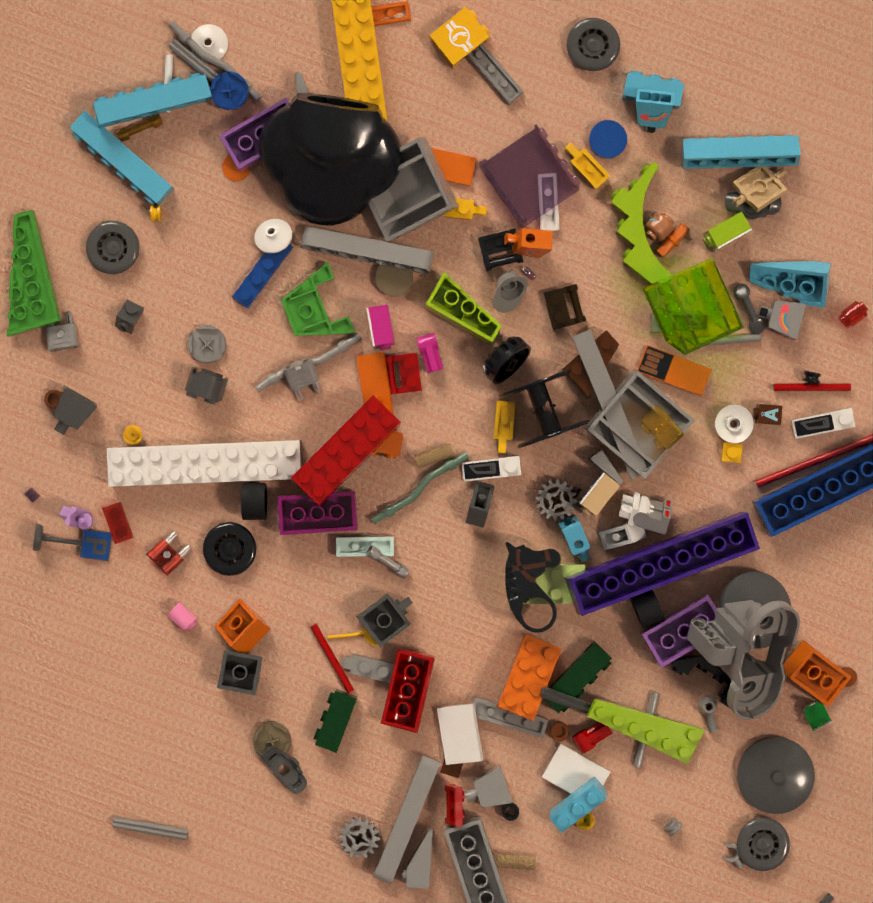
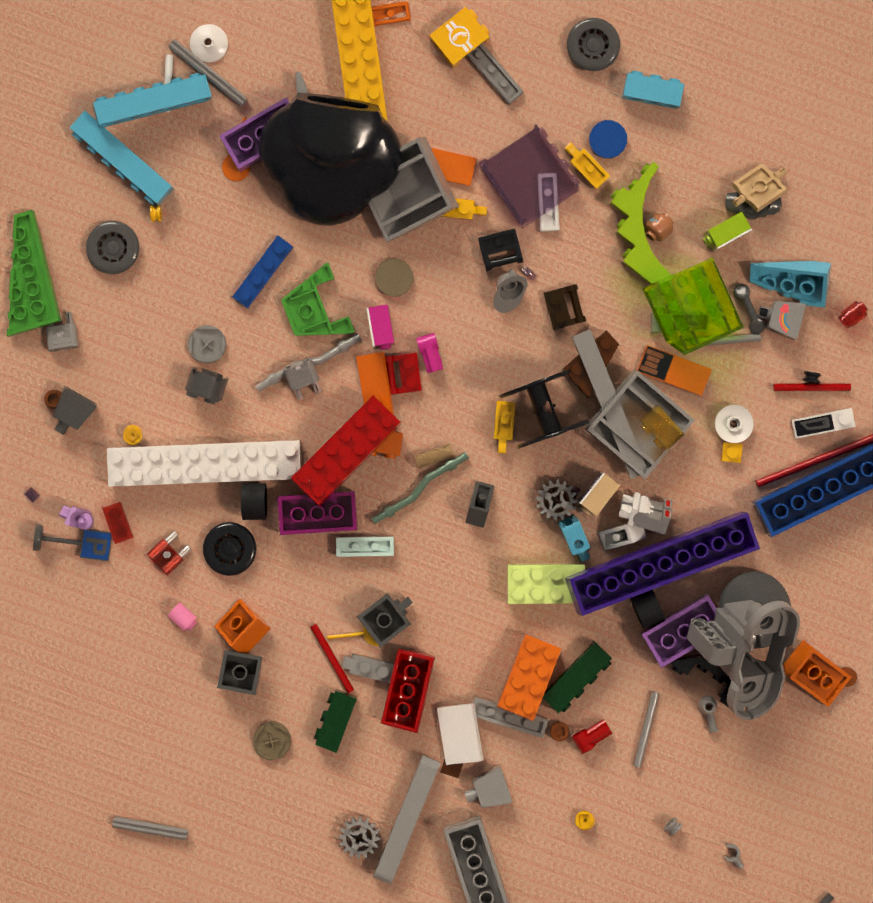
dark grey bracket [115,300,144,334] -> none
pearl gold bar [116,114,163,142] -> none
light grey bar [169,21,262,102] -> none
blue tile [210,71,249,110] -> none
white dish [254,219,292,253] -> none
dark grey piece [261,746,307,794] -> none
light grey beam [301,227,434,274] -> none
light grey bar [366,545,409,579] -> none
light grey slope [403,828,433,889] -> none
lime wedge [424,272,502,346] -> none
red plate [444,784,465,827] -> none
slope [462,456,521,482] -> none
black gear [483,336,531,385] -> none
tan piece [497,853,536,870] -> none
black bush [502,802,519,821] -> none
orange torso [504,228,553,258] -> none
black animal [505,542,561,633] -> none
dark grey axle [540,687,592,714] -> none
white tile [542,743,610,794] -> none
medium azure brick [549,777,607,833] -> none
lime wing [586,698,705,764] -> none
light grey slope [589,450,623,485] -> none
medium azure torso [636,89,674,133] -> none
orange pin [656,223,690,258] -> none
medium azure brick [681,135,801,169] -> none
dark grey dish [737,736,815,814] -> none
dark grey wheel [737,818,790,871] -> none
reddish brown brick [753,404,782,425] -> none
green piece [803,701,832,731] -> none

